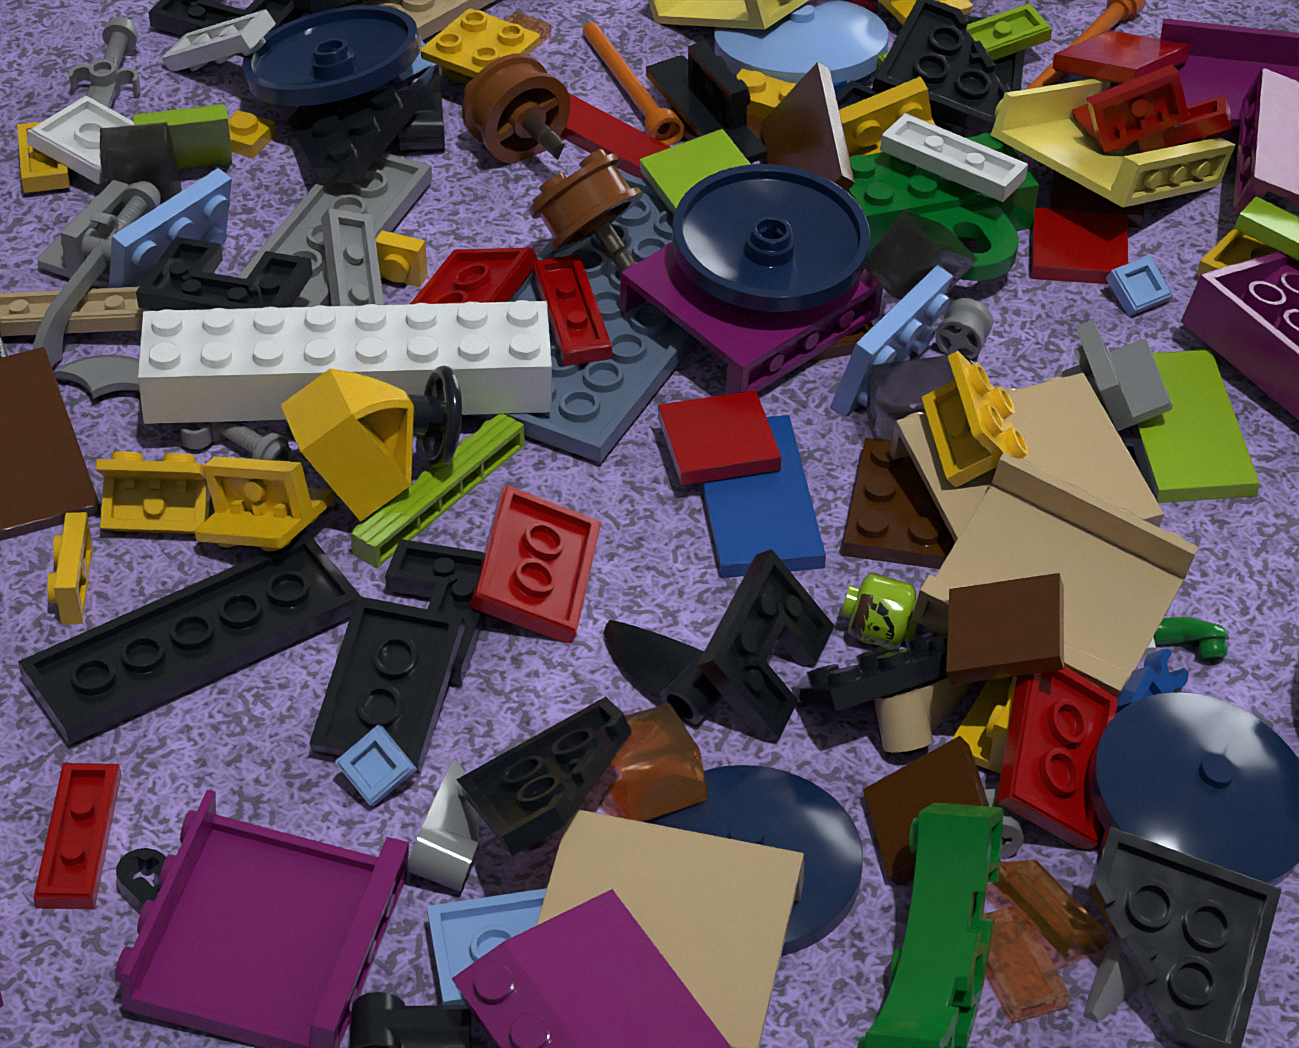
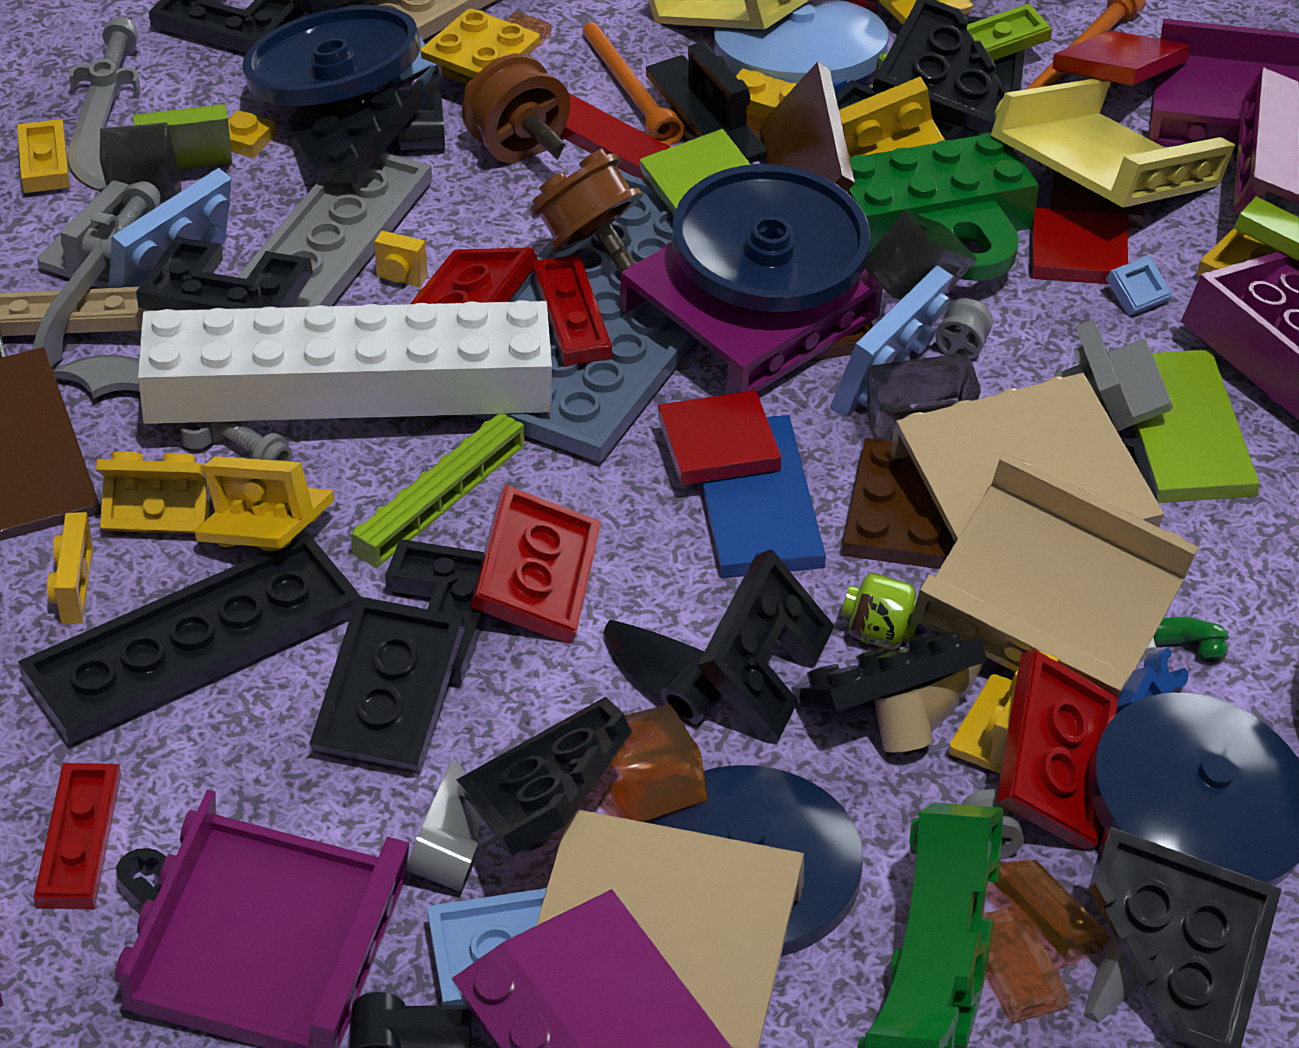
white tile [26,95,139,184] -> none
white plate [161,9,276,72] -> none
yellow piece [280,365,462,522] -> none
light grey plate [321,208,384,306] -> none
light blue tile [335,725,417,806] -> none
reddish brown tile [863,736,990,886] -> none
white plate [880,113,1028,202] -> none
yellow bracket [921,351,1029,488] -> none
reddish brown tile [946,573,1064,685] -> none
red bracket [1072,65,1190,153] -> none
red plate [1137,94,1231,153] -> none

